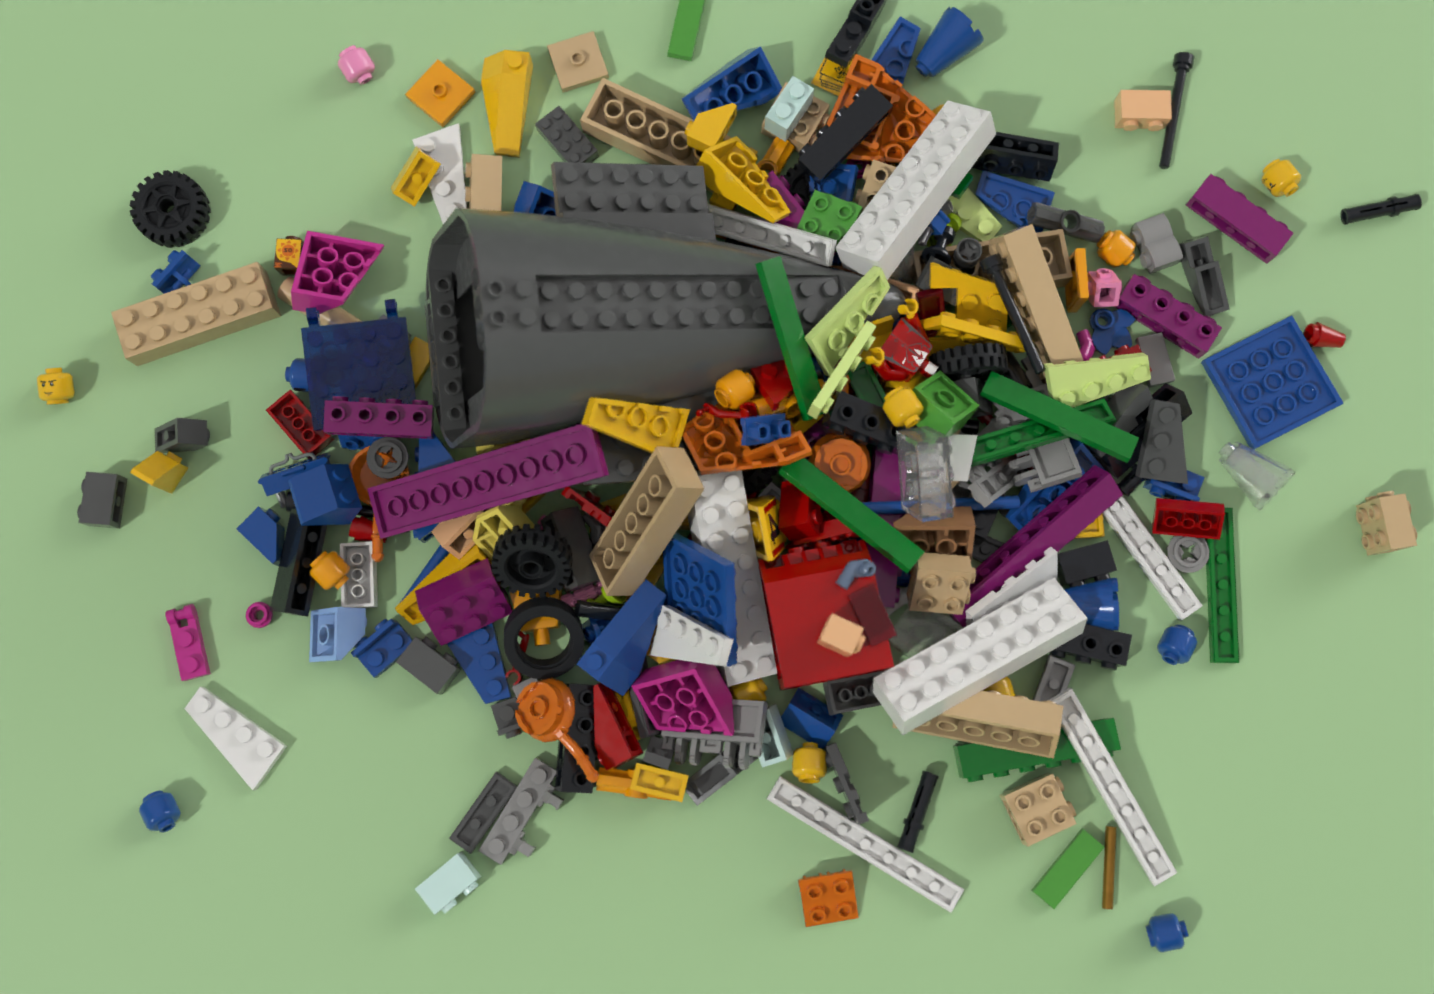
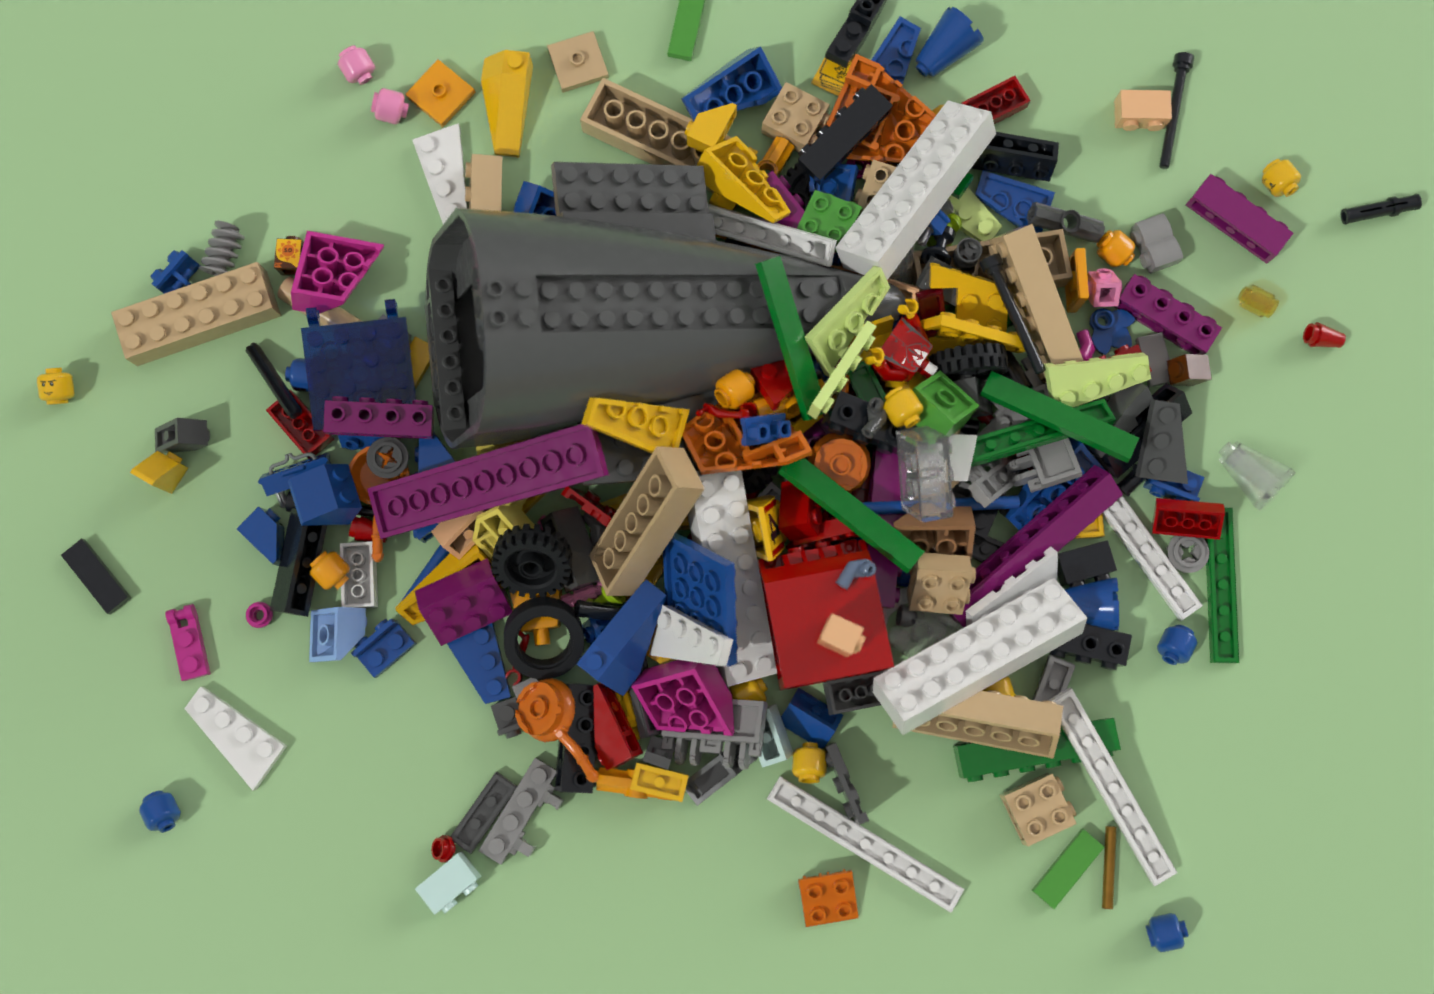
dark grey brick [77,472,128,529] -> none
black wheel [130,170,211,248] -> none
yellow panel [391,146,441,207] -> none
dark grey brick [396,636,462,695] -> none
dark grey piece [535,106,599,163] -> none
light aqua brick [764,76,814,142] -> none
dark red tile [848,584,897,647] -> none
black pin [897,771,939,853] -> none
dark grey slope [1179,236,1230,316] -> none
blue plate [1201,315,1344,451] -> none
tan brick [1356,491,1417,556] -> none
none -> black tile [61,538,131,615]
none -> light grey piece [199,220,245,276]
none -> black axle [246,343,302,419]
none -> bright pink head [371,88,409,124]
none -> red plate [431,835,455,863]
none -> dark grey arm [861,397,887,438]
none -> dark grey hinge [896,604,917,627]
none -> red piece [961,76,1030,124]
none -> brick [1167,354,1212,386]
none -> clear yellow brick [1237,284,1279,318]

